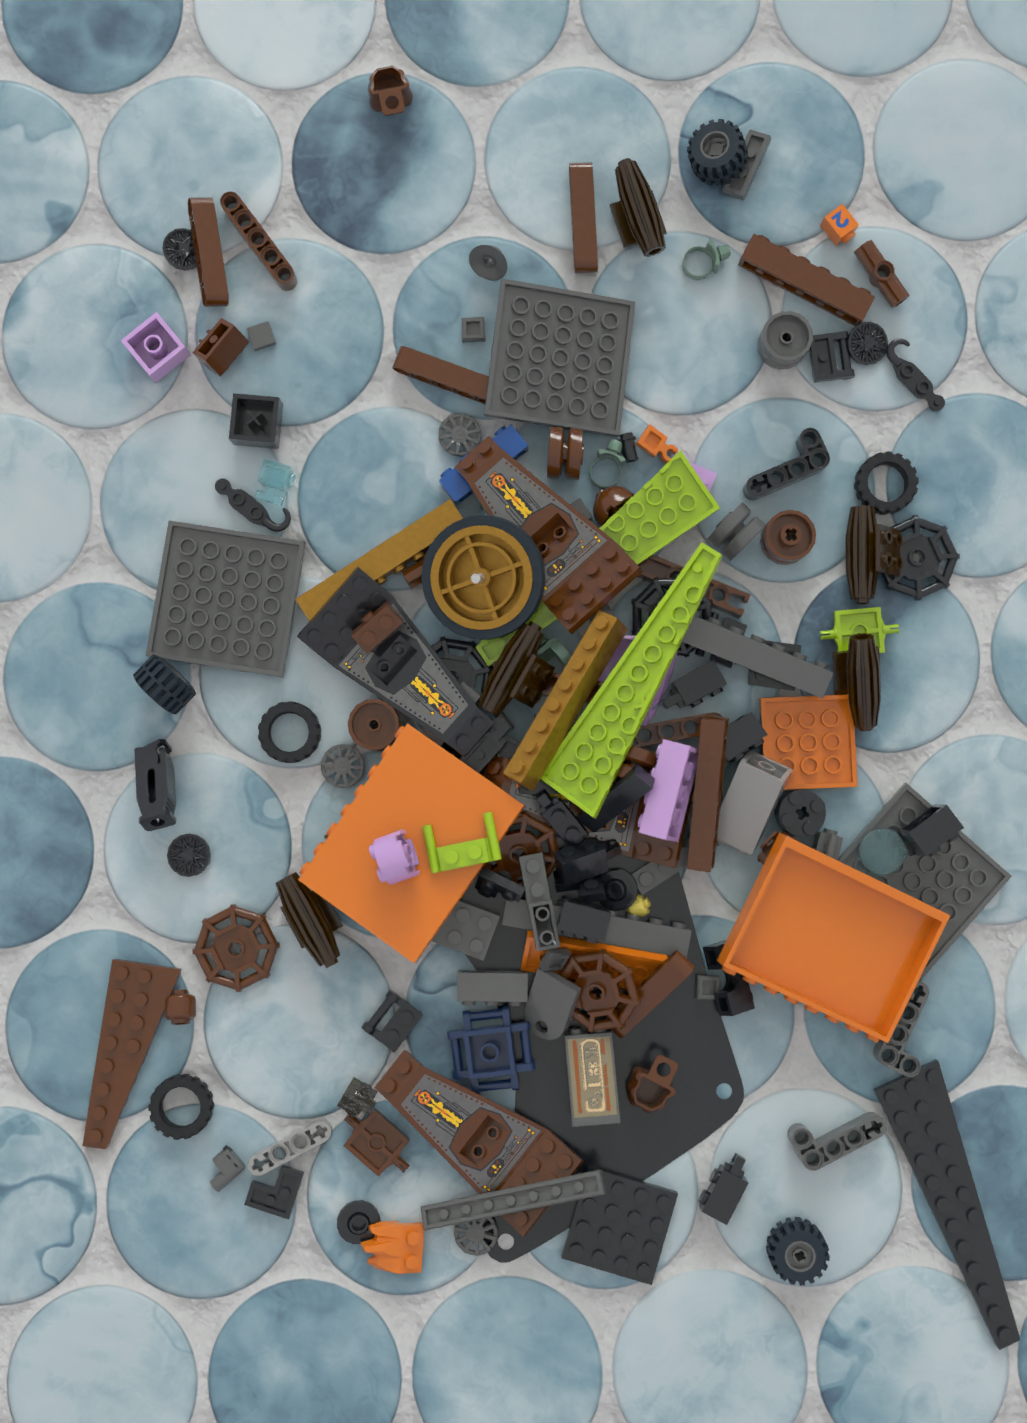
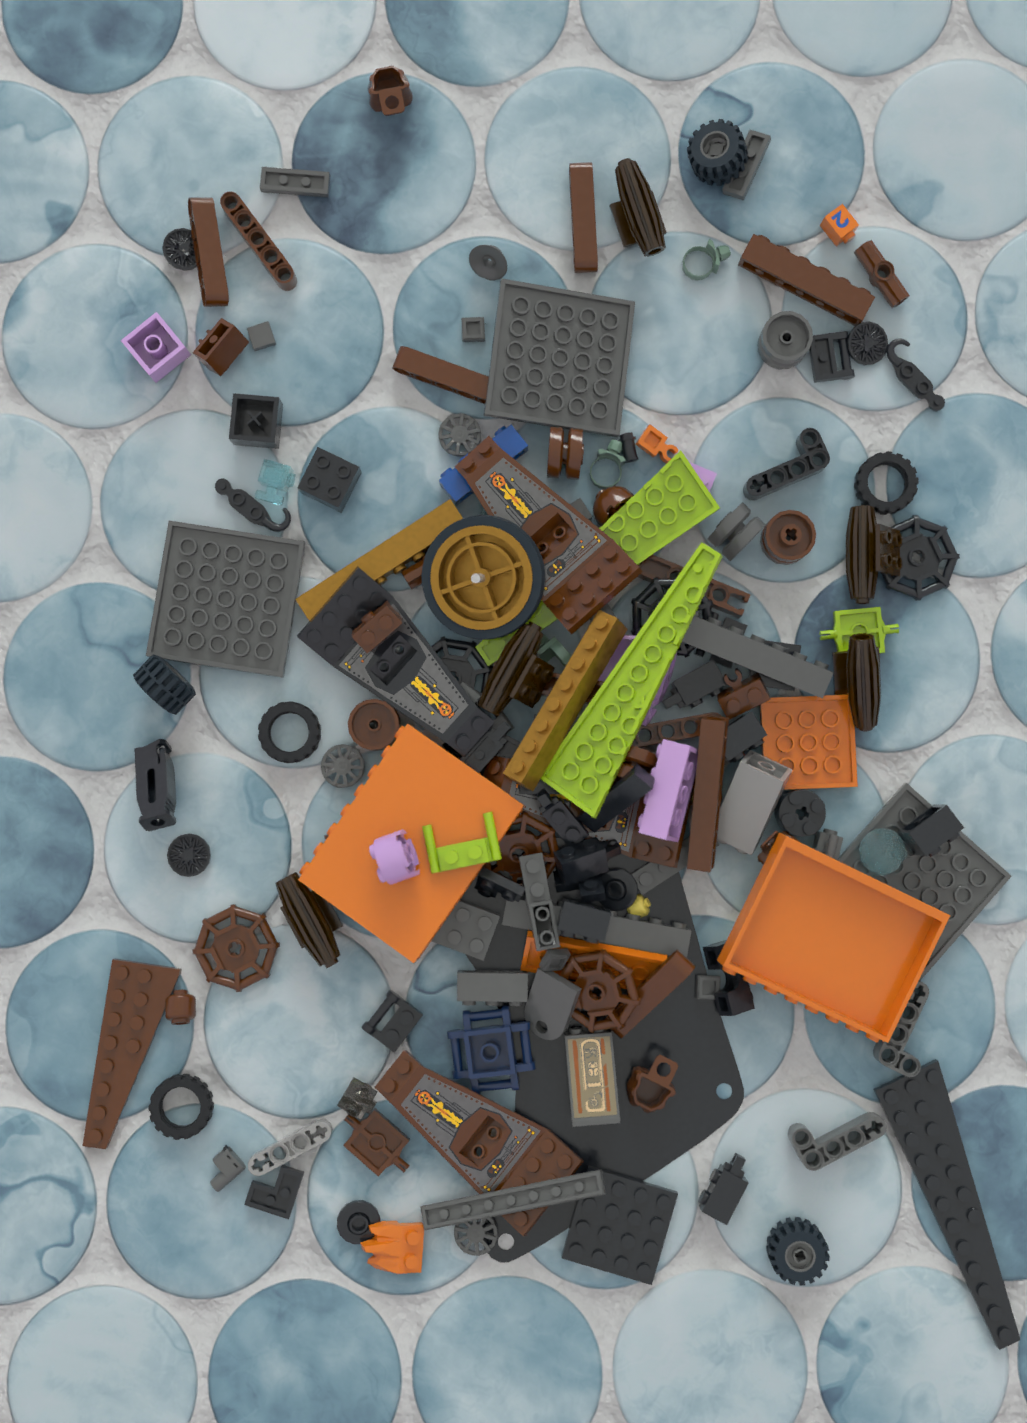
none -> dark grey plate [260,167,330,198]
none -> black brick [297,447,362,513]
none -> reddish brown brick [717,668,770,720]

